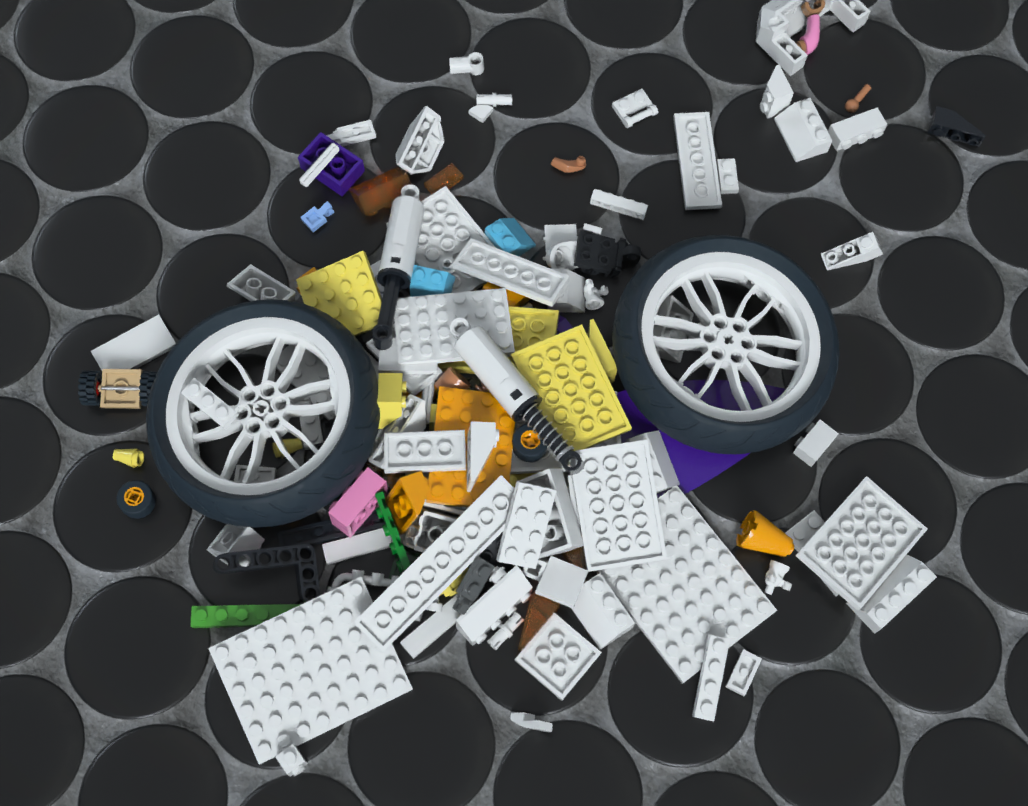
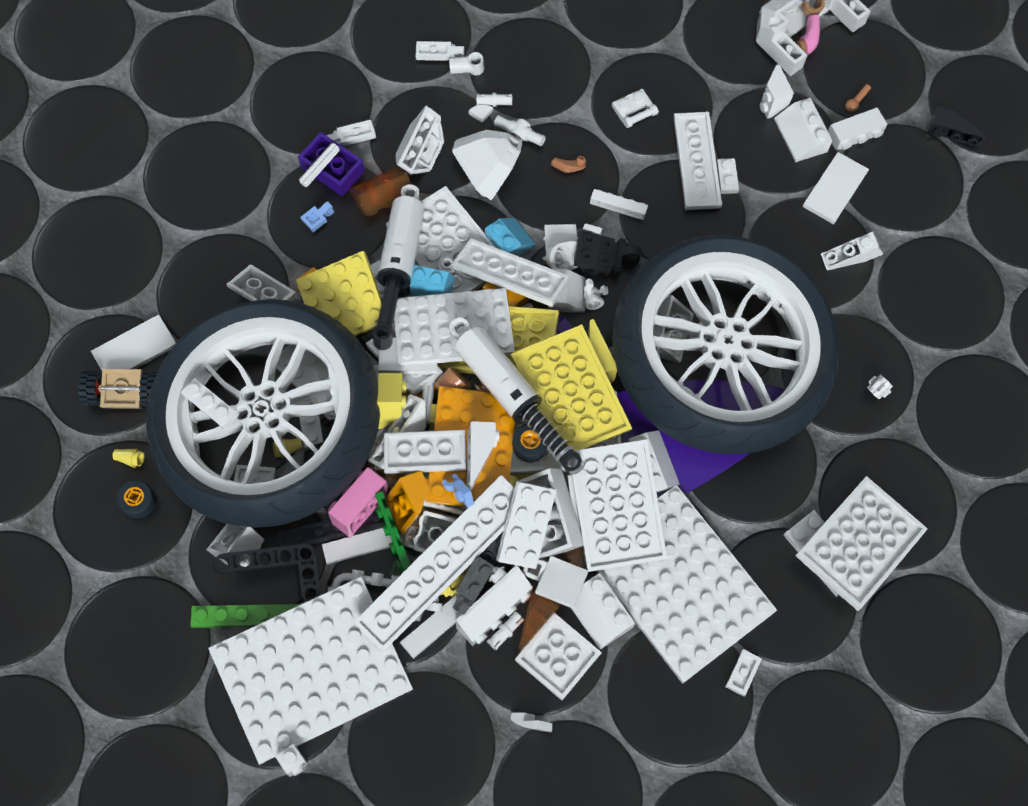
clear orange plate [424,163,463,194] -> none
white plate [692,635,730,722] -> none
light orange cone [736,510,795,557] -> none
white piece [764,560,792,595] -> none
white brick [793,420,838,467] -> none
white slope [846,554,937,634] -> none
none -> white hinge [416,41,464,61]
none -> light blue plate [442,473,474,508]
none -> white brick [452,130,522,200]
none -> white pin [494,115,545,146]
none -> white tile [803,152,869,224]
none -> white gear [867,374,893,399]

